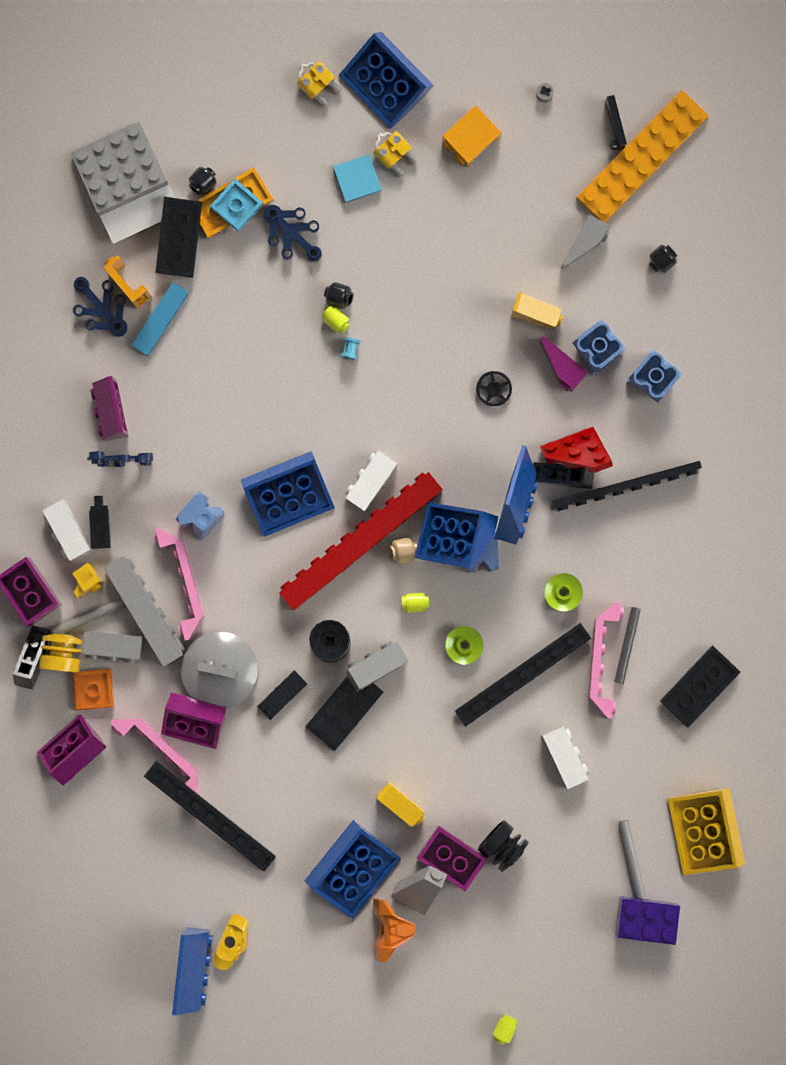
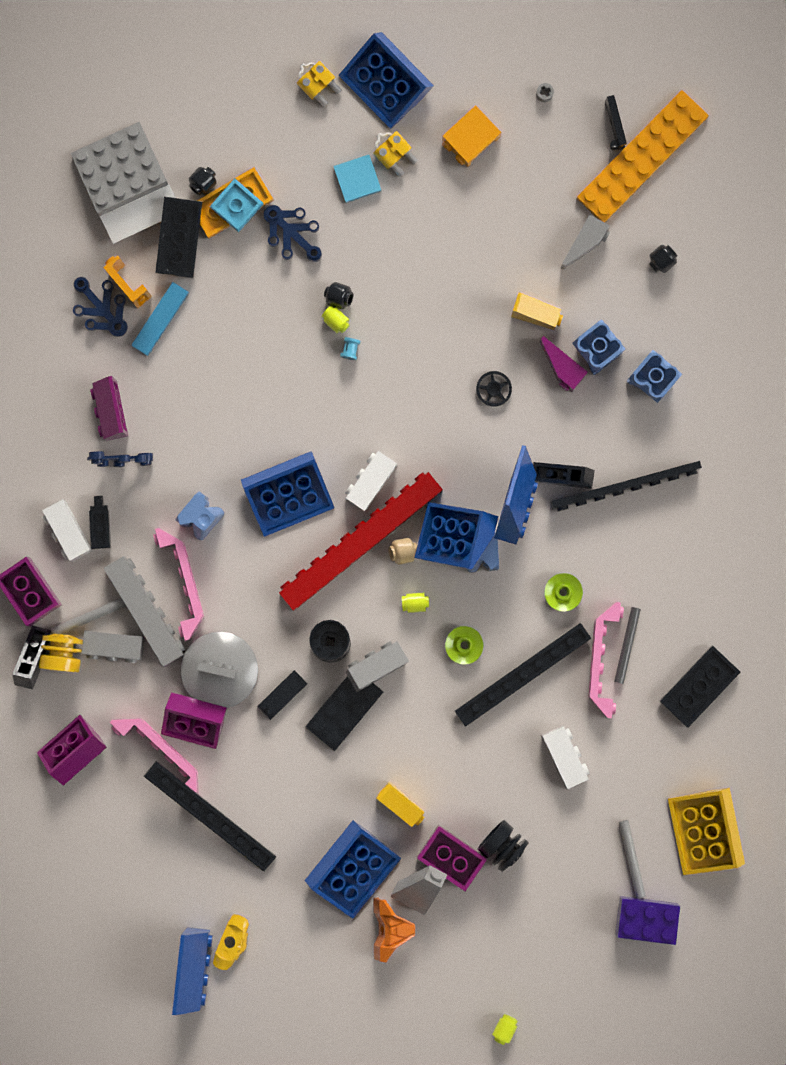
yellow brick [72,563,104,599] -> none
orange tile [72,669,114,711] -> none
red plate [540,427,613,473] -> none

